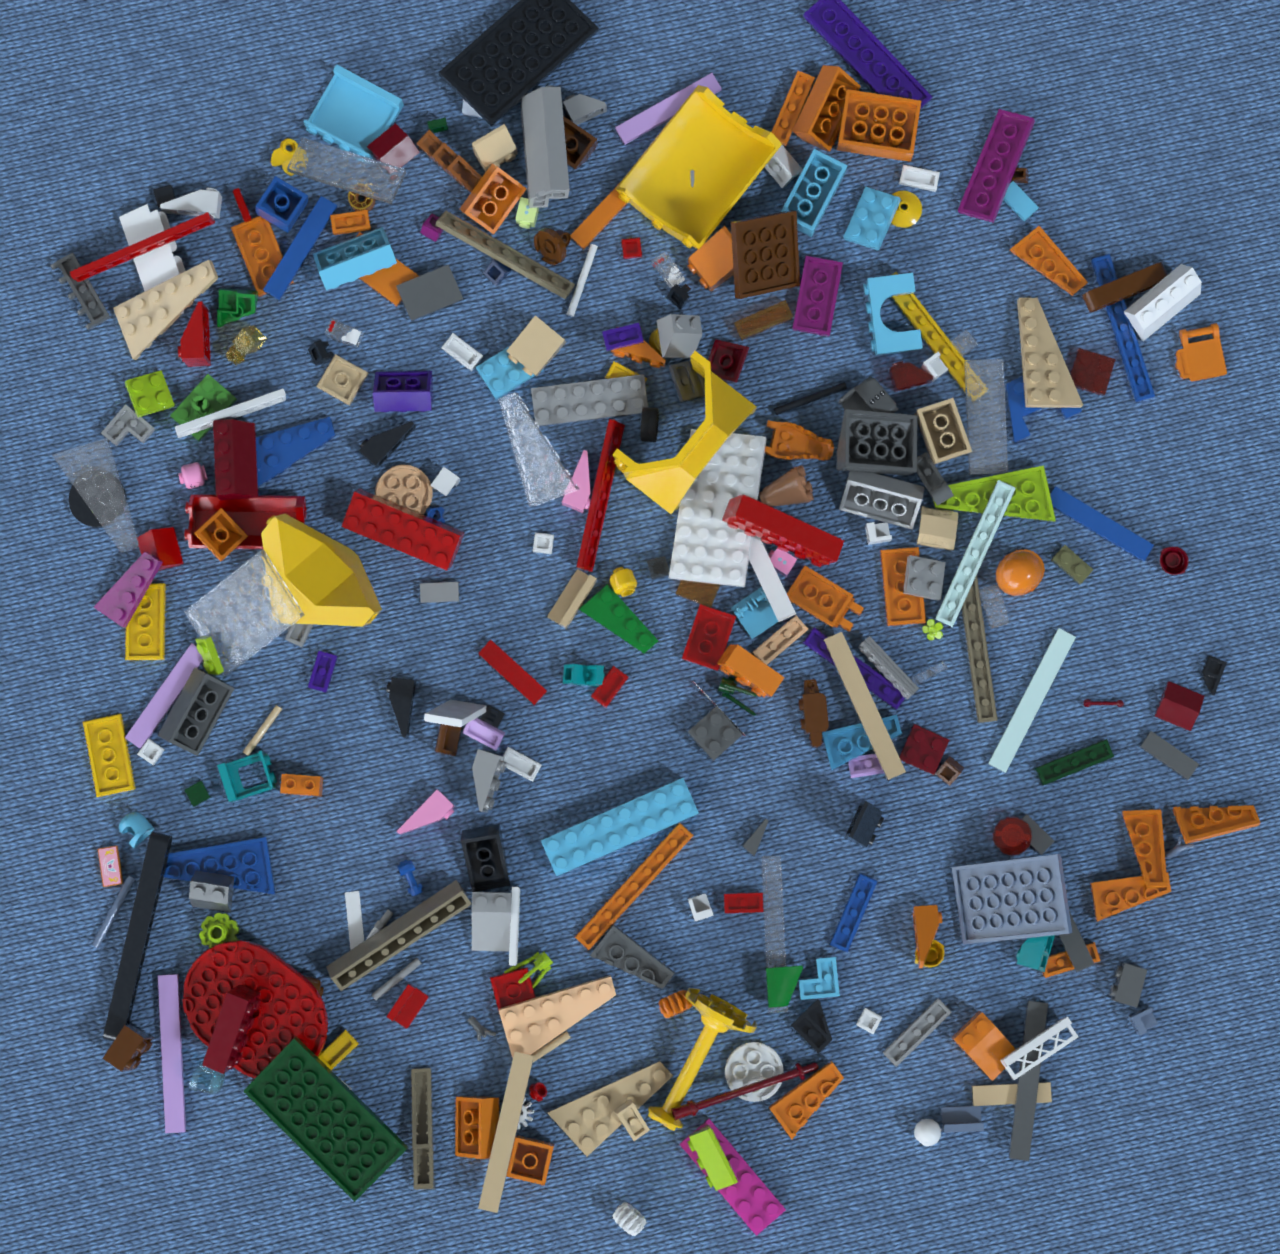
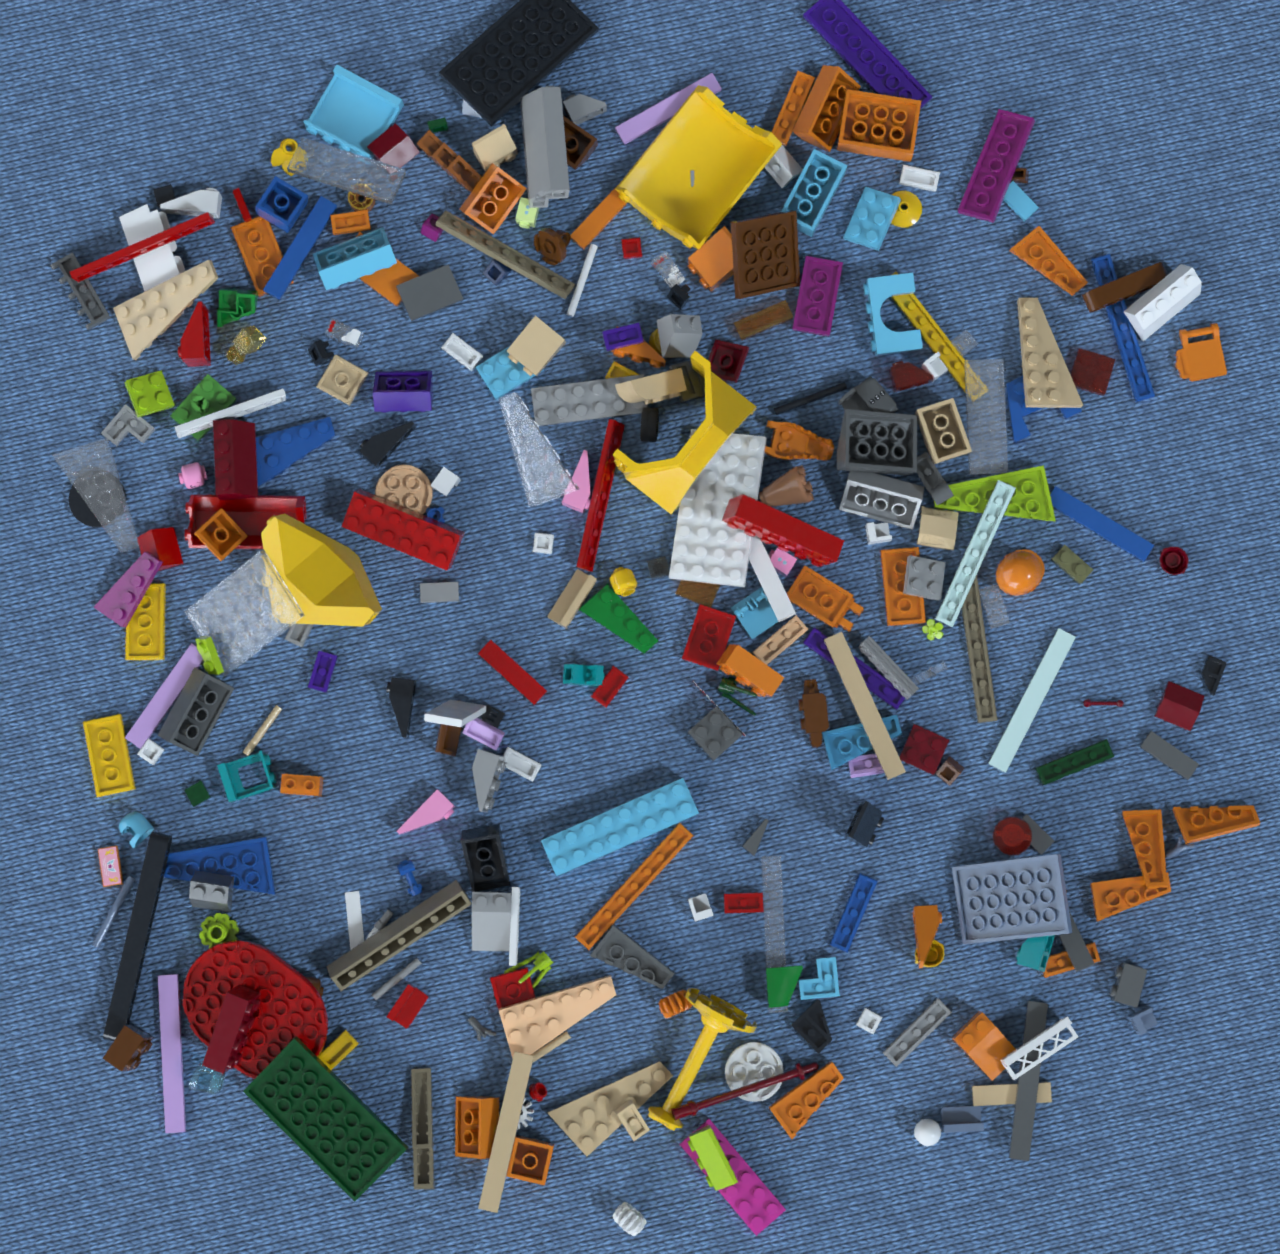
none -> tan brick [615,368,687,405]

